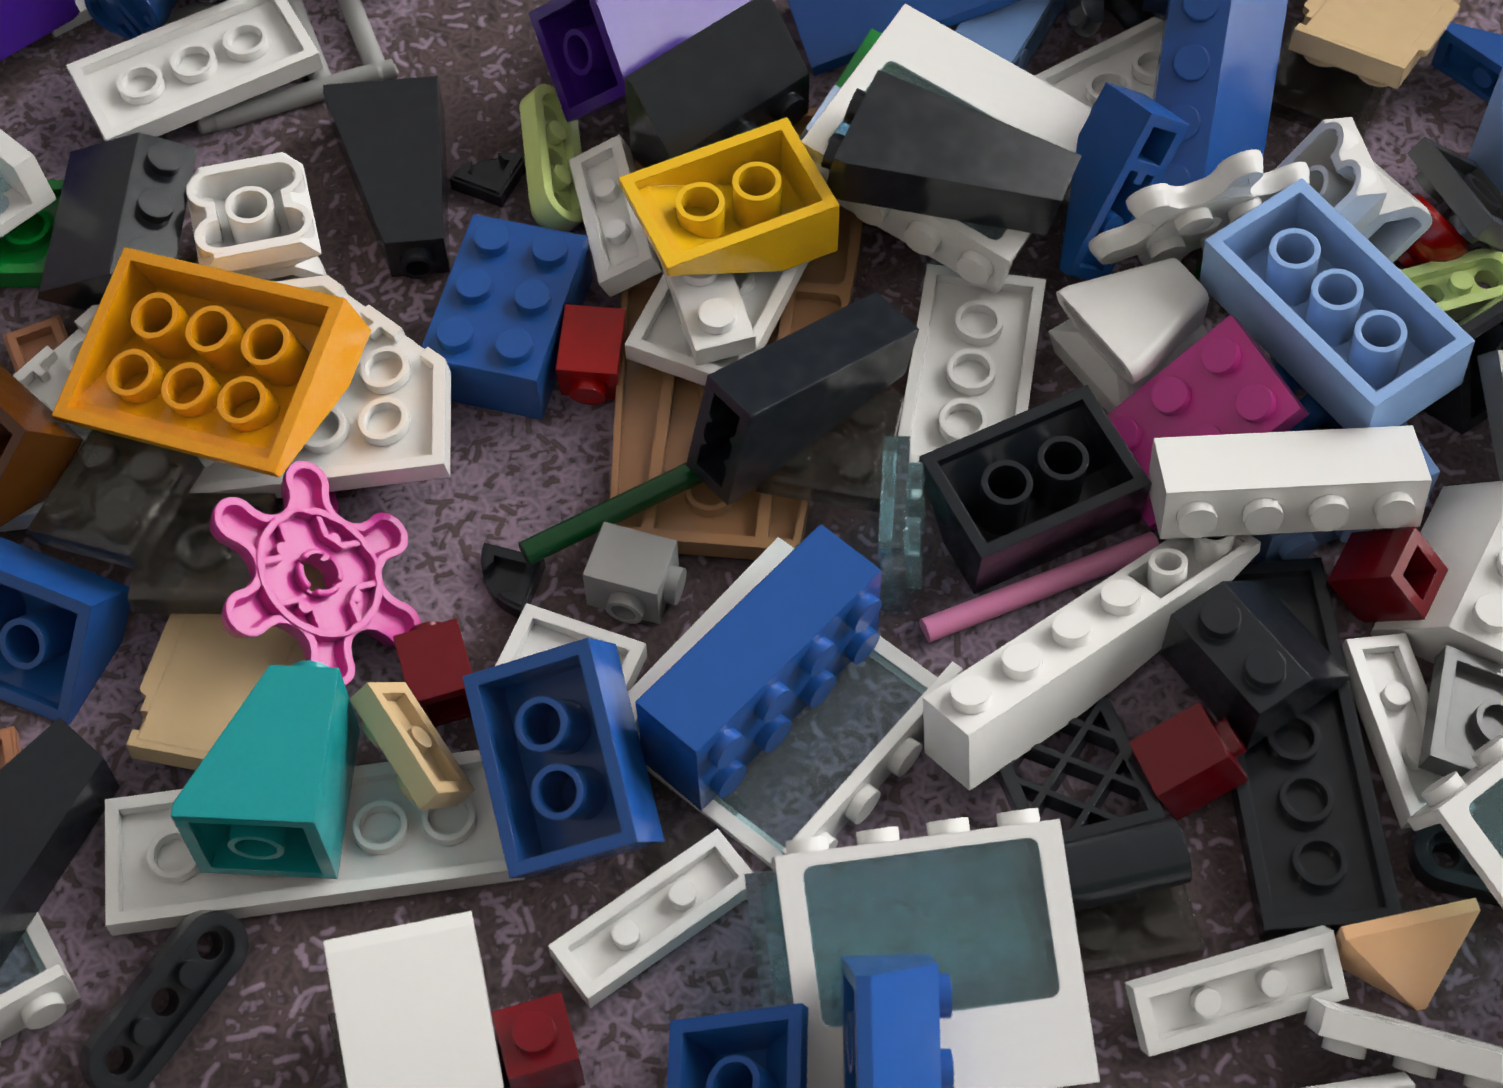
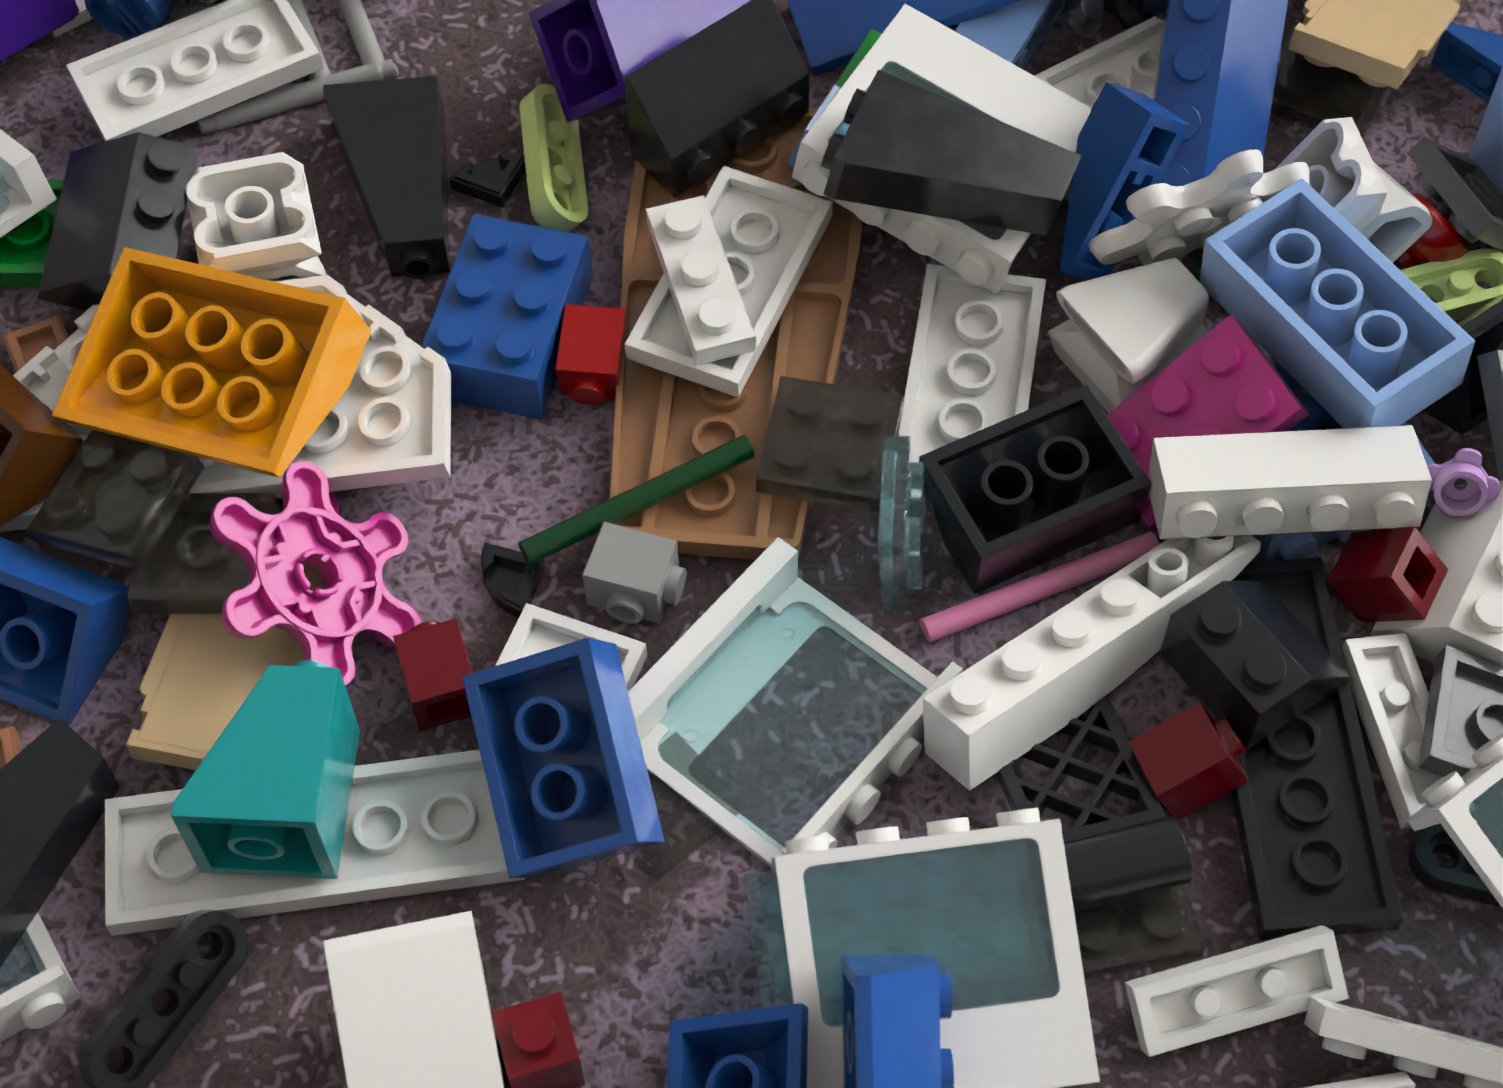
tan plate [349,682,475,810] -> none
white plate [548,828,759,1008] -> none
white plate [569,134,663,297] -> none
yellow slope [618,117,840,276] -> none
blue brick [635,524,882,811] -> none
black slope [686,291,919,505] -> none
light nougat slope [1335,898,1481,1011] -> none
none -> lavender plate [1427,448,1500,517]

